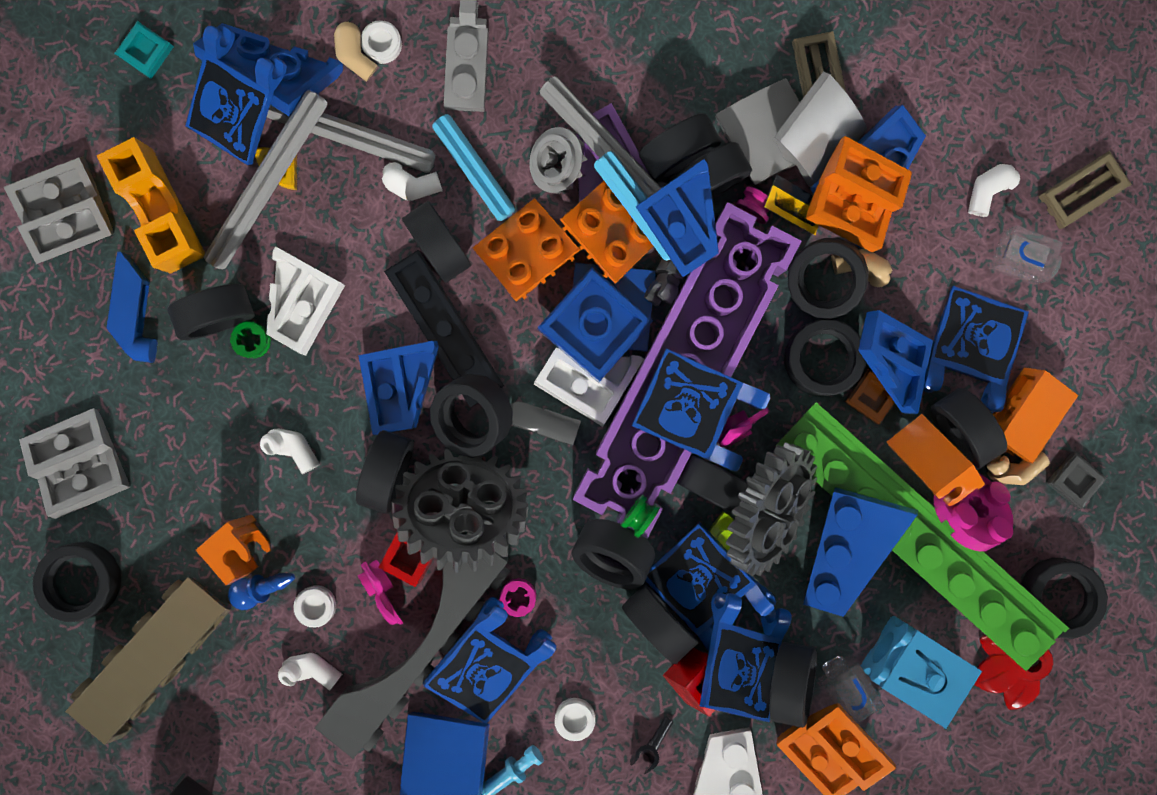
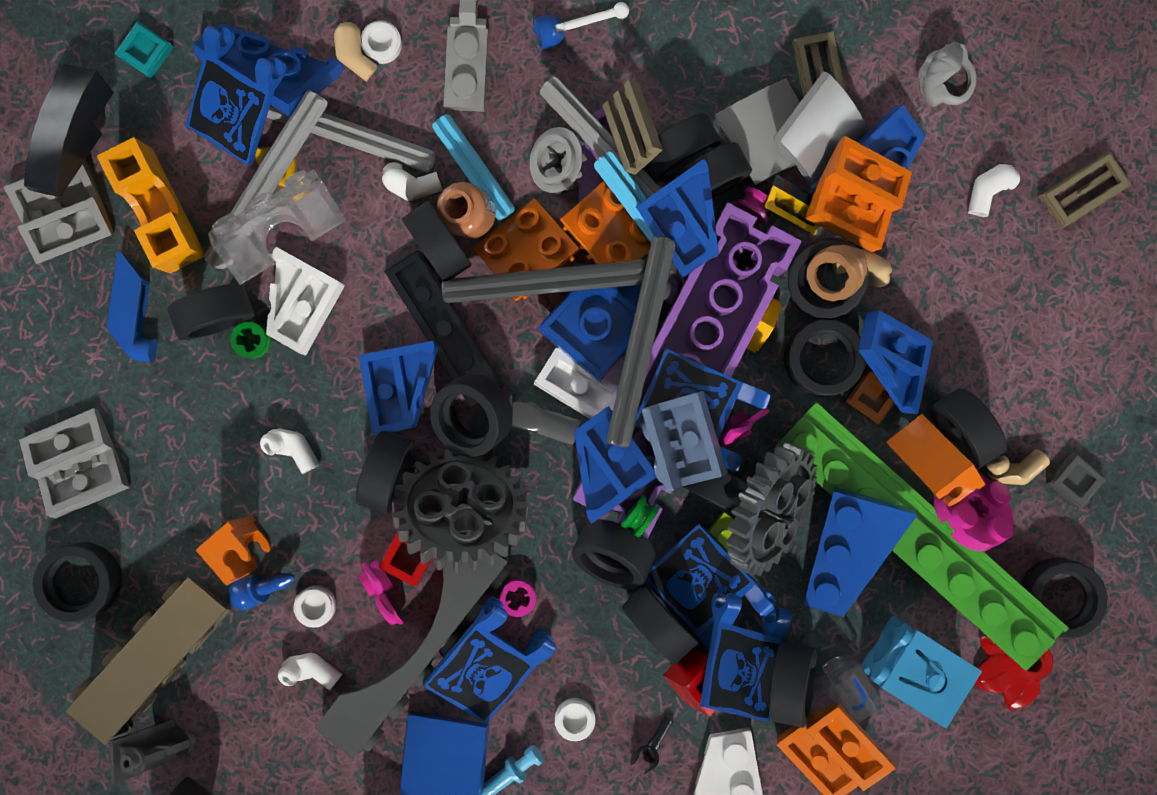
flag [923,286,1029,413] -> none
clear brick [989,225,1063,285] -> none
orange hinge [993,368,1078,463] -> none
none -> black slope [24,64,114,198]
none -> dark grey hinge [109,719,196,784]
none -> clear arch [208,169,347,285]
none -> nougat head [436,182,496,239]
none -> dark grey axle [442,260,646,303]
none -> hinge [533,2,629,50]
none -> blue wing [574,406,656,524]
none -> dark tan tile [602,80,663,175]
none -> dark grey axle [606,236,675,448]
none -> sand blue bracket [641,391,728,492]
none -> yellow tile [746,297,782,353]
none -> medium nougat piece [806,245,867,301]
none -> light grey piece [918,42,977,107]

